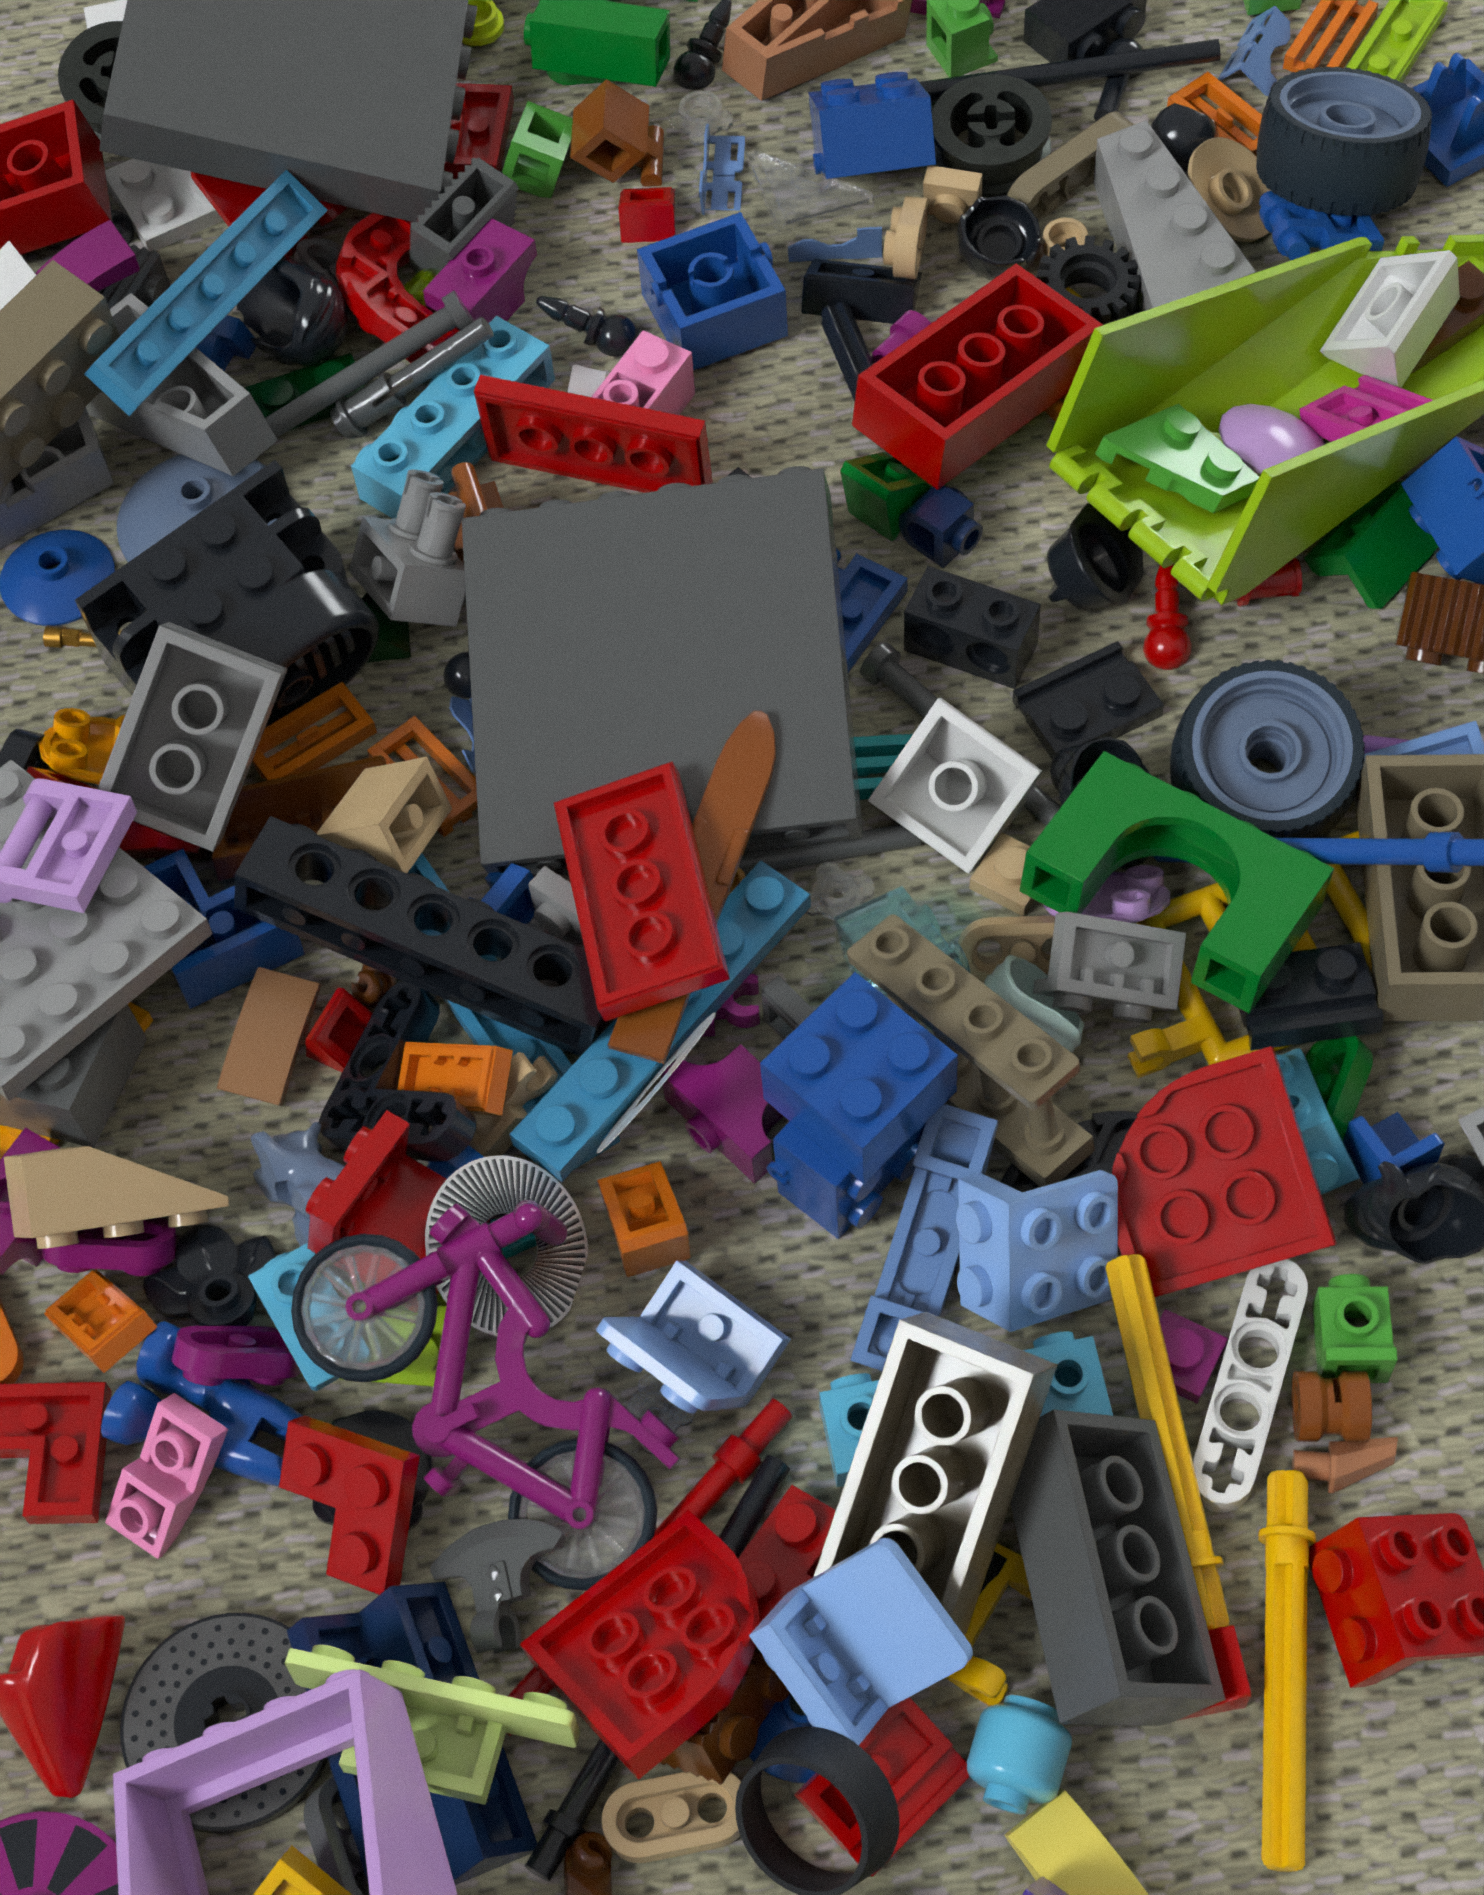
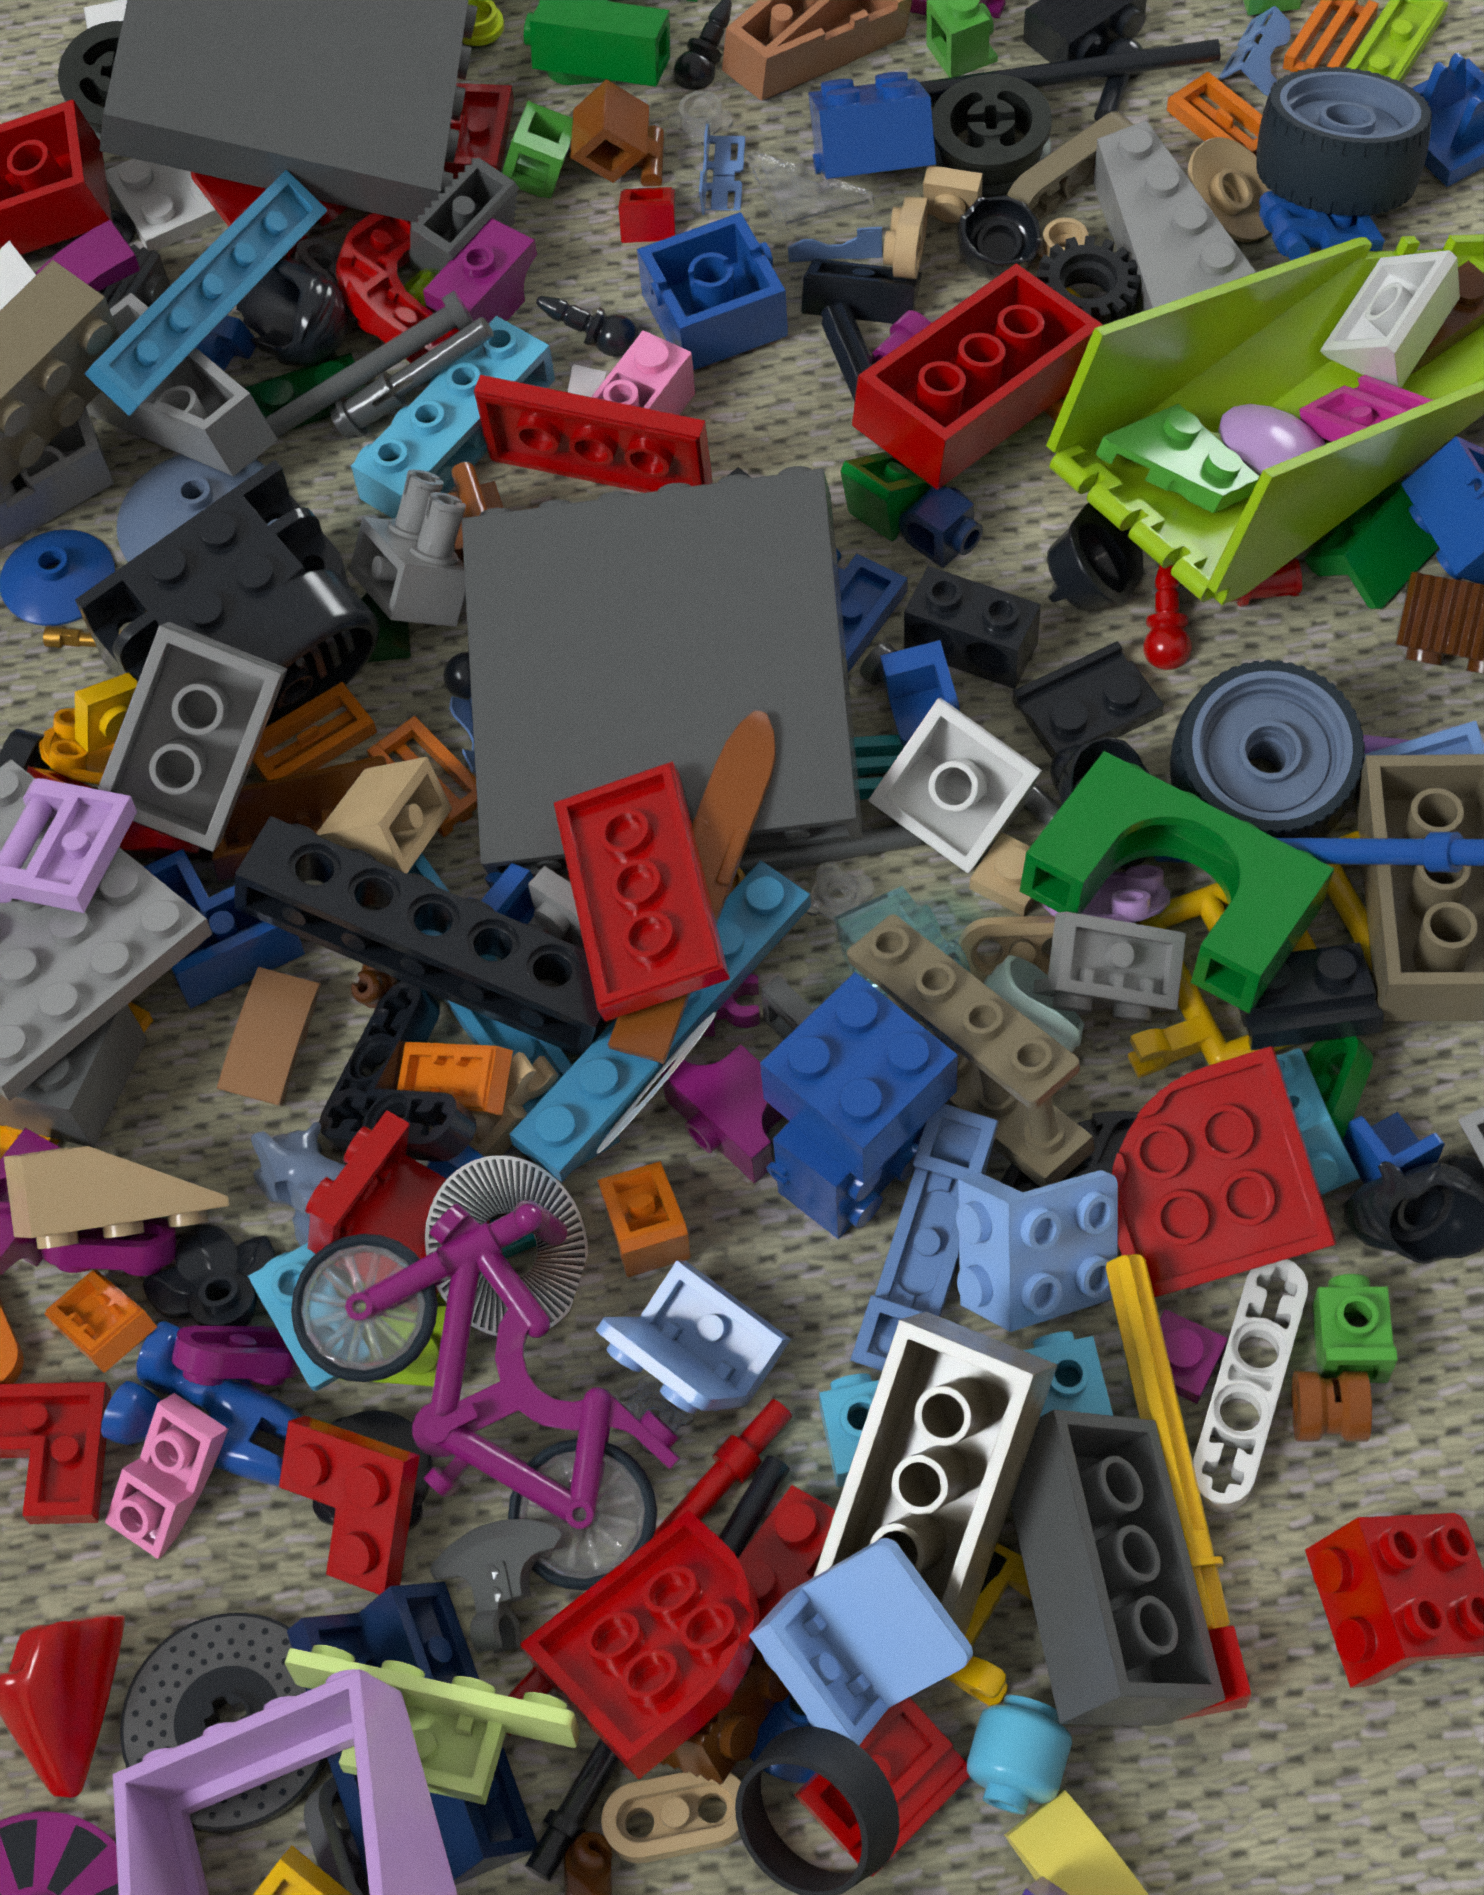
red slope [305,988,373,1072] -> none
black piece [1151,103,1219,172] -> none
yellow axle [1258,1470,1316,1872] -> none
nougat bar [1292,1437,1398,1493] -> none
none -> yellow plate [74,672,138,753]
none -> blue panel [880,640,960,746]

